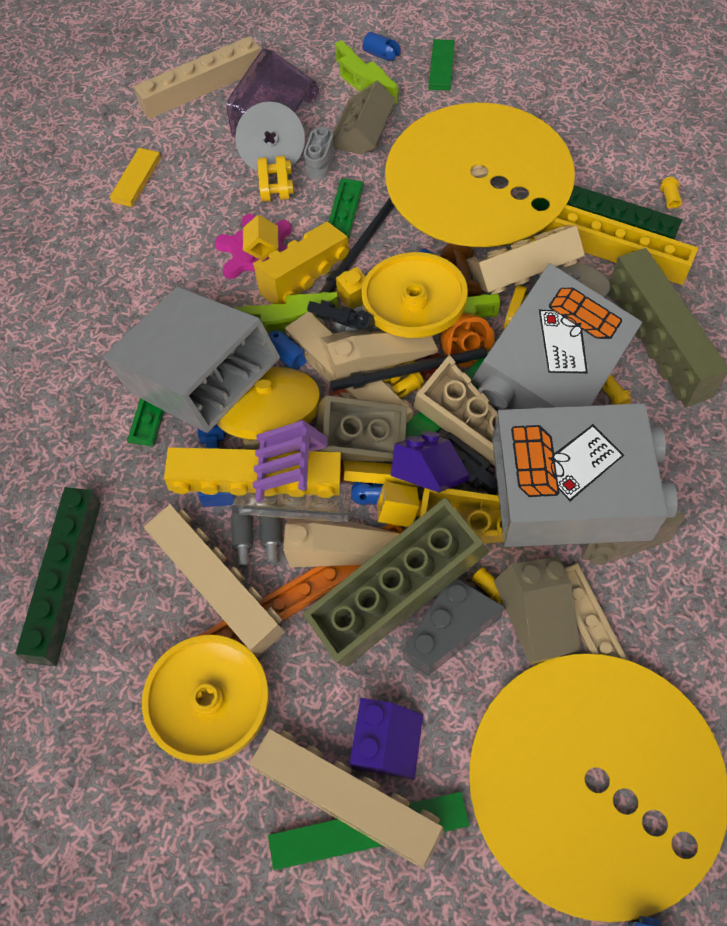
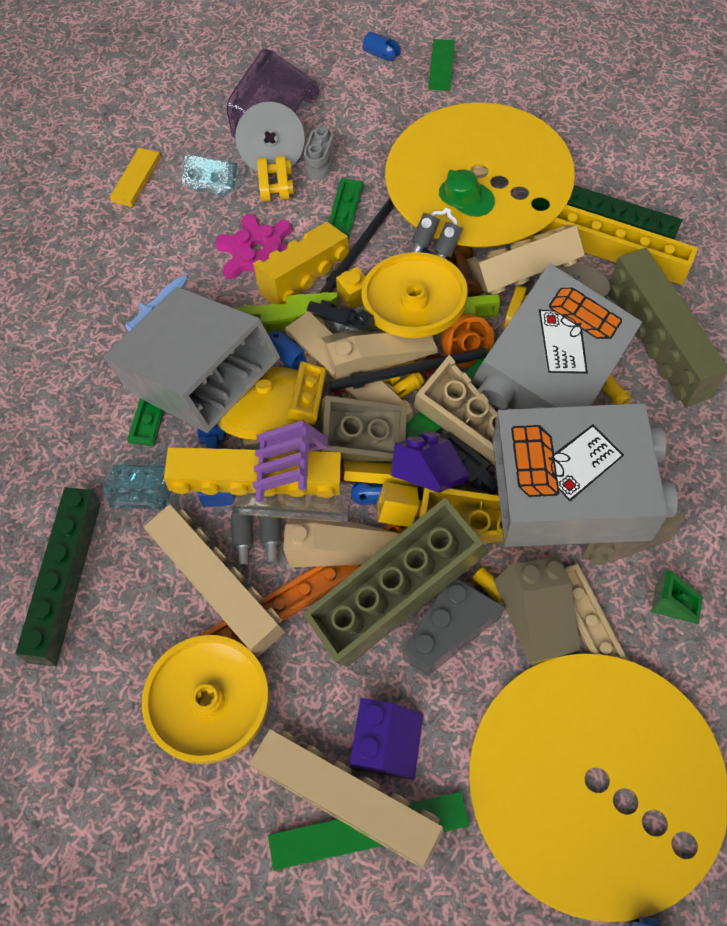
tan brick [133,36,264,119] -> none
yellow brick [243,214,278,261] -> none
dark tan slope [333,80,396,155] -> none
lime slope [335,40,399,104] -> none
yellow pin [660,177,682,208] -> none
none -> clear light blue brick [103,464,171,510]
none -> light blue sword [126,275,187,332]
none -> clear light blue brick [182,154,237,196]
none -> yellow tile [287,361,327,425]
none -> dark grey piece [411,208,463,259]
none -> green piece [439,169,495,217]
none -> green slope [651,571,703,624]

